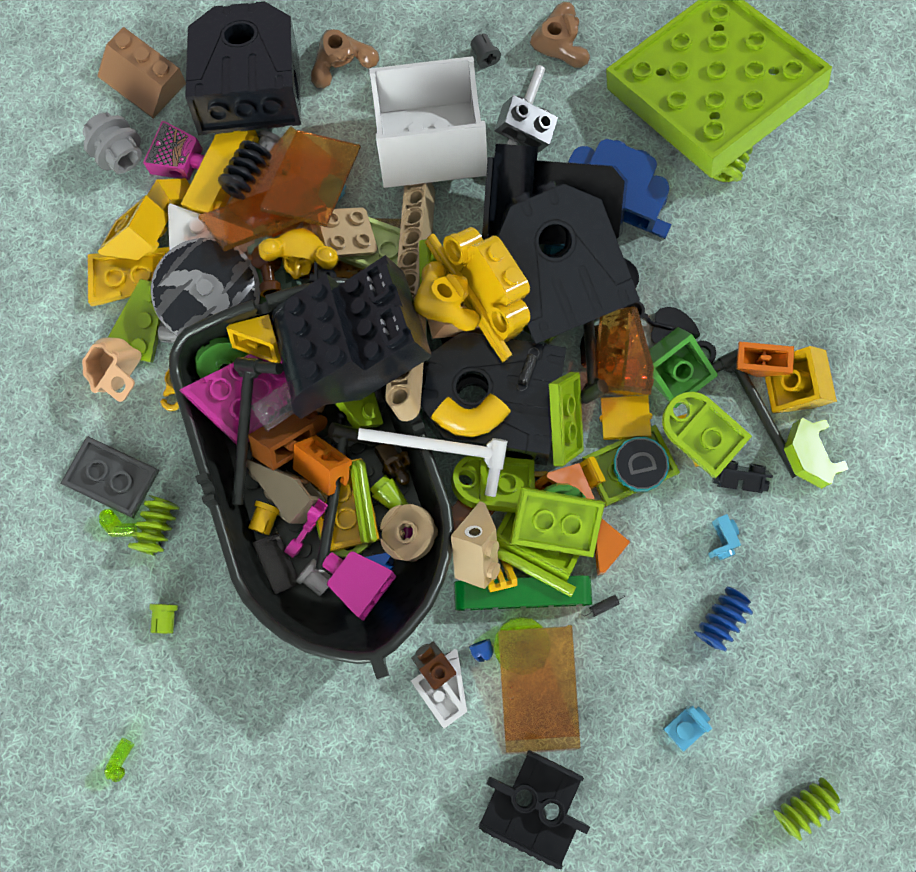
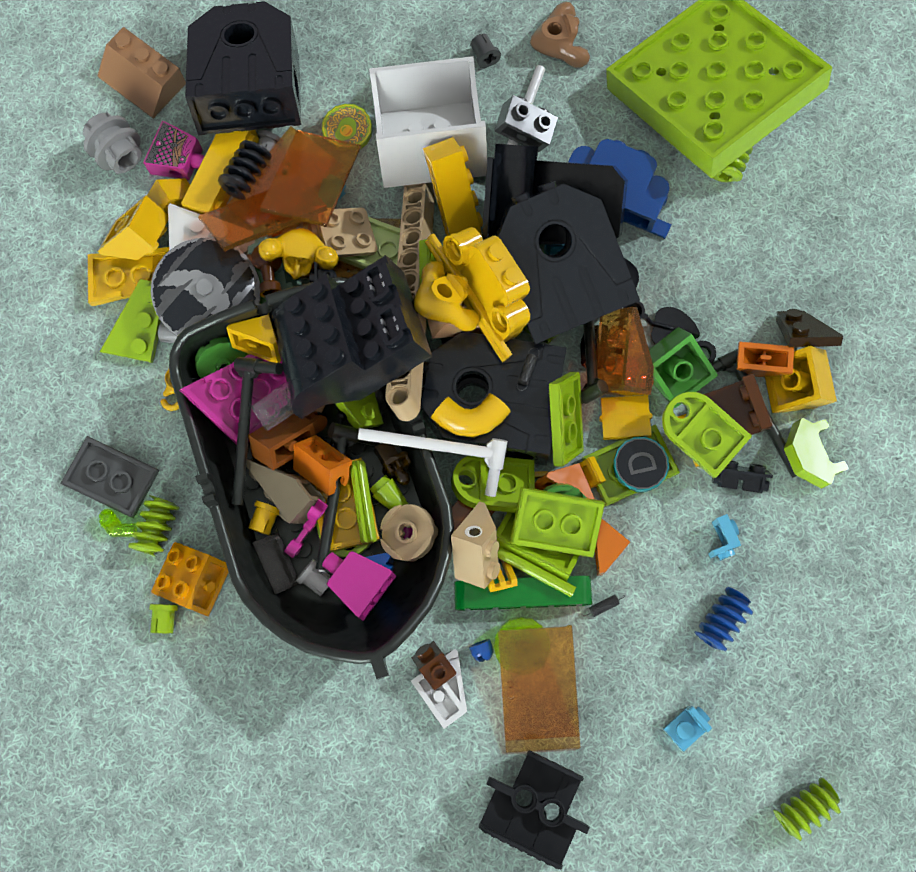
light nougat piece [82,337,142,402] -> none
clear neon green arm [104,738,134,782] -> none
medium nougat head [311,29,379,88] -> none
none -> light orange bracket [151,542,228,617]
none -> tile [322,104,372,153]
none -> yellow brick [423,137,483,236]
none -> reddish brown bracket [704,374,773,435]
none -> dark brown wing [776,309,843,347]

